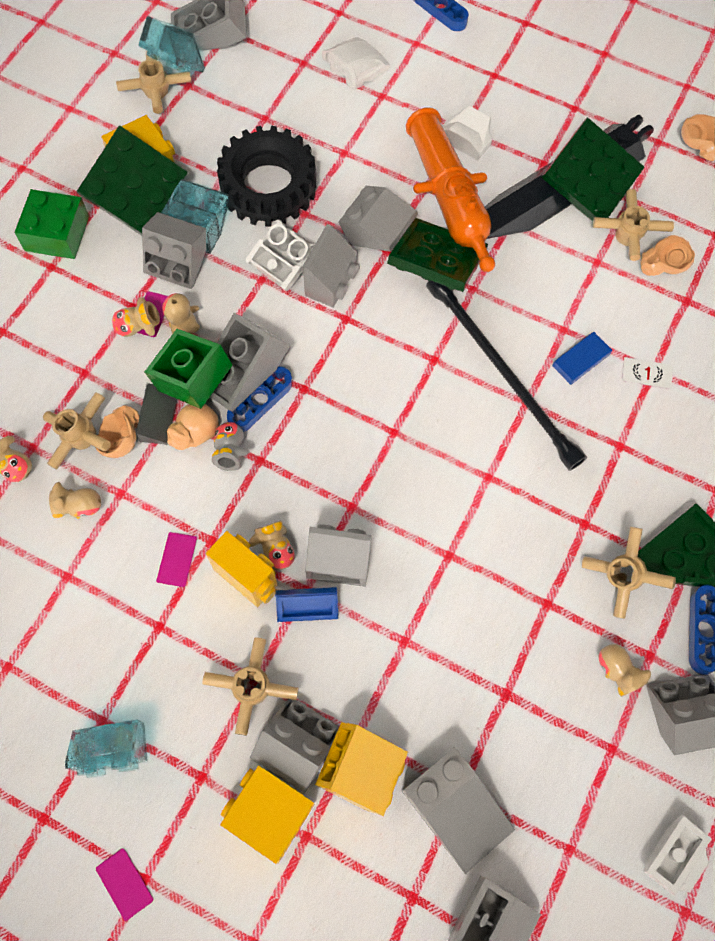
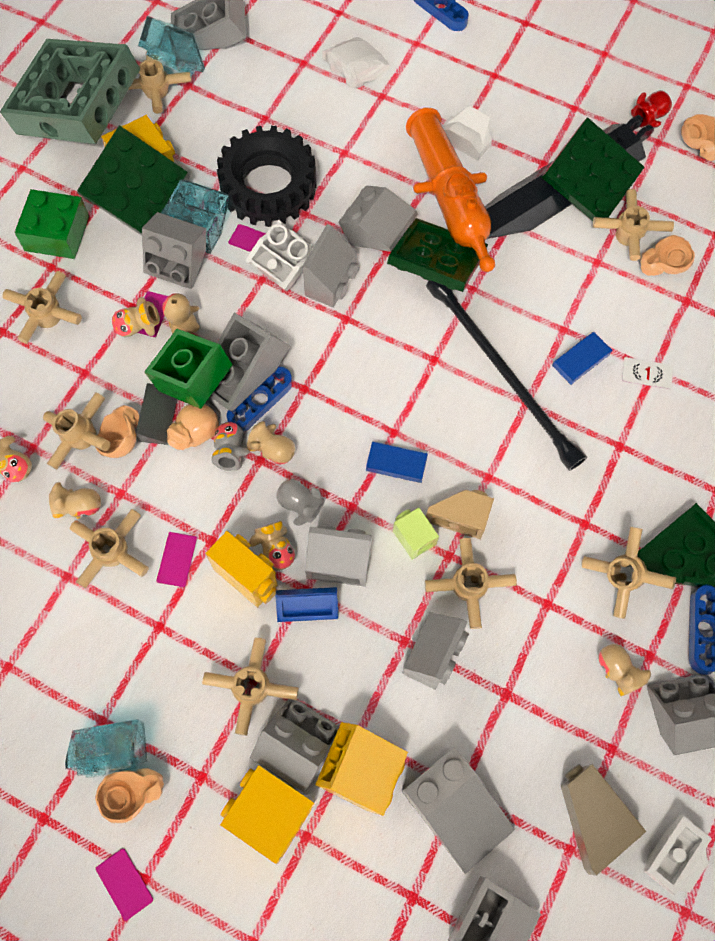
none -> sand green brick [0,39,140,144]
none -> tan bar [3,271,82,344]
none -> tan bar [70,509,149,589]
none -> light nougat hair [95,768,164,823]
none -> dark pink sticker [228,224,266,252]
none -> tan animal [247,421,295,465]
none -> light grey animal [276,479,325,526]
none -> blue tile [366,442,428,483]
none -> yellowish green brick [393,508,439,560]
none -> light grey slope [402,612,469,690]
none -> tan bar [424,538,517,629]
none -> tan slope [426,490,494,540]
none -> dark tan slope [561,764,647,876]
none -> red animal [631,90,672,127]

